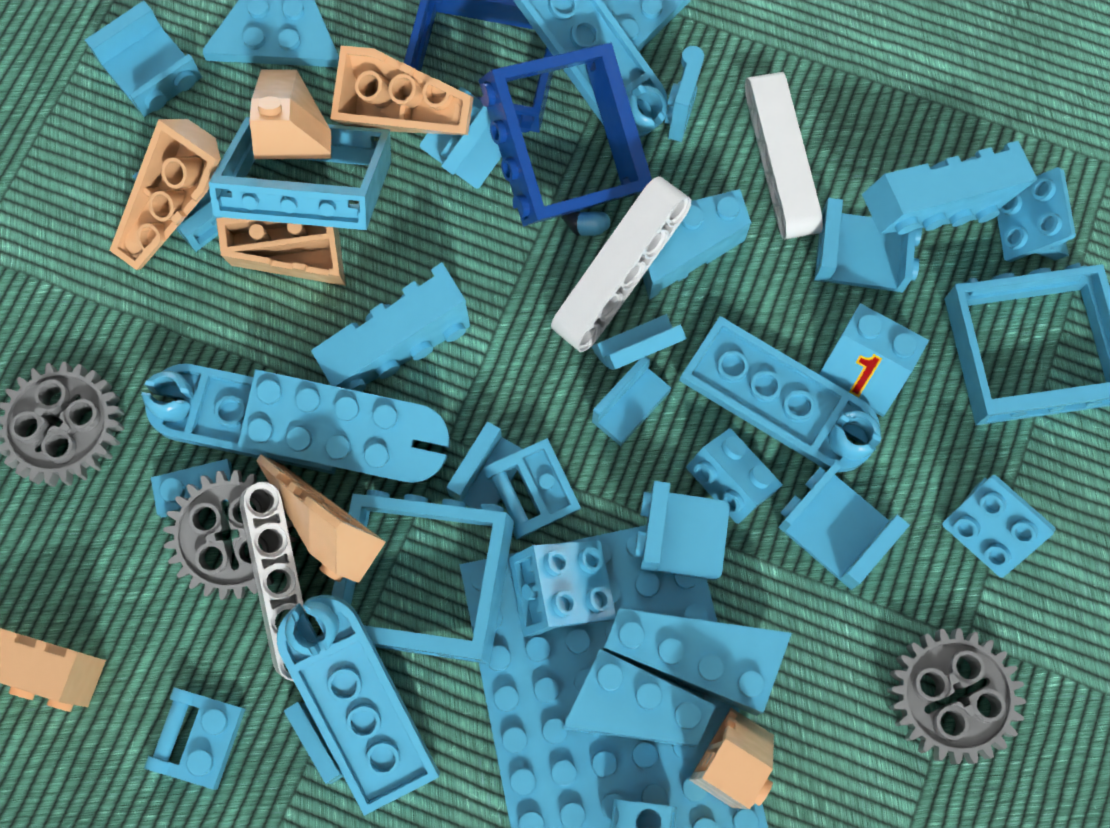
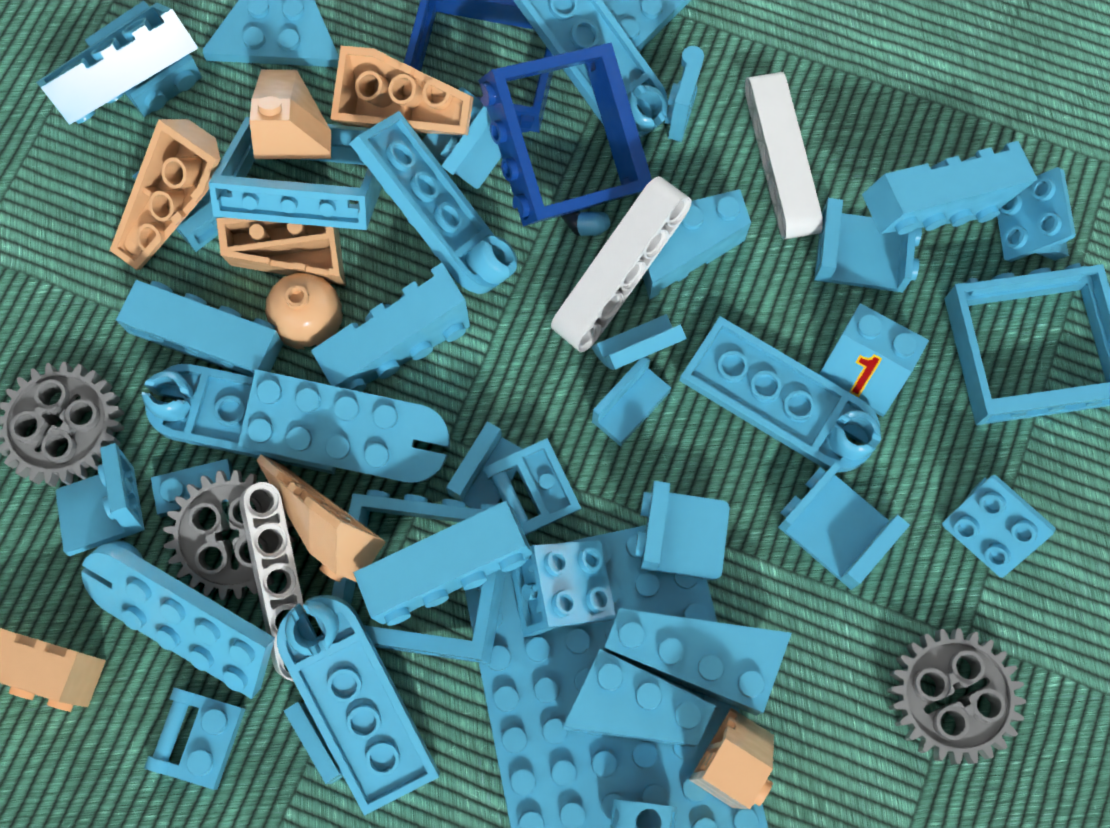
medium azure bracket [686,428,783,524] -> none
none -> wedge [36,2,198,125]
none -> medium azure bracket [56,443,145,556]
none -> medium azure plate [81,540,275,699]
none -> medium azure brick [116,280,283,377]
none -> light nougat cylinder [265,272,343,349]
none -> medium azure plate [349,111,517,294]
none -> medium azure brick [353,501,533,626]

